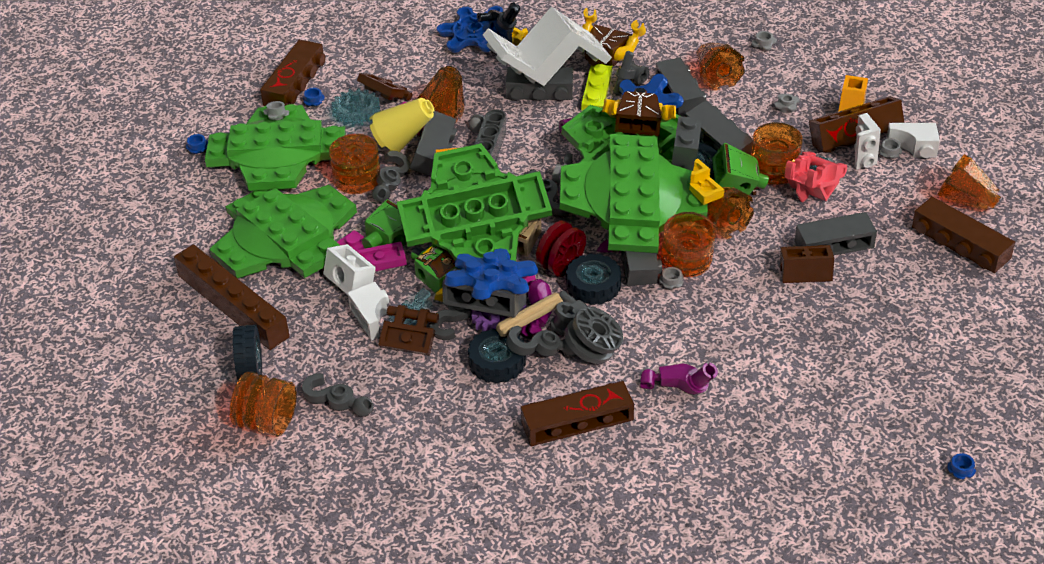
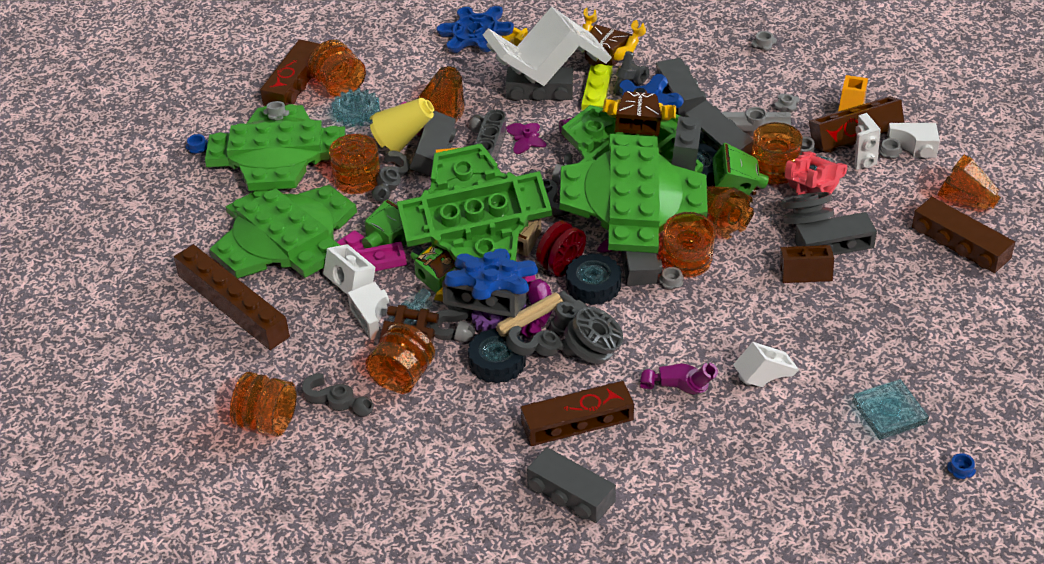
black wheel [233,325,262,384] -> none
blue plate [303,88,325,106] -> none
reddish brown plate [357,73,413,101] -> none
black axle [477,2,521,57] -> none
yellow slope [689,159,724,205] -> none
clear orange cone [696,42,745,91] -> none
none -> clear orange wheel [308,40,366,98]
none -> clear orange wheel [365,323,435,394]
none -> light grey hinge [454,320,475,342]
none -> magenta piece [506,123,547,154]
none -> dark grey brick [527,447,616,523]
none -> light grey piece [722,107,791,137]
none -> white arch [733,342,799,387]
none -> dark grey wheel [781,192,835,224]
none -> light grey hinge [796,137,815,155]
none -> clear light blue plate [852,379,929,440]

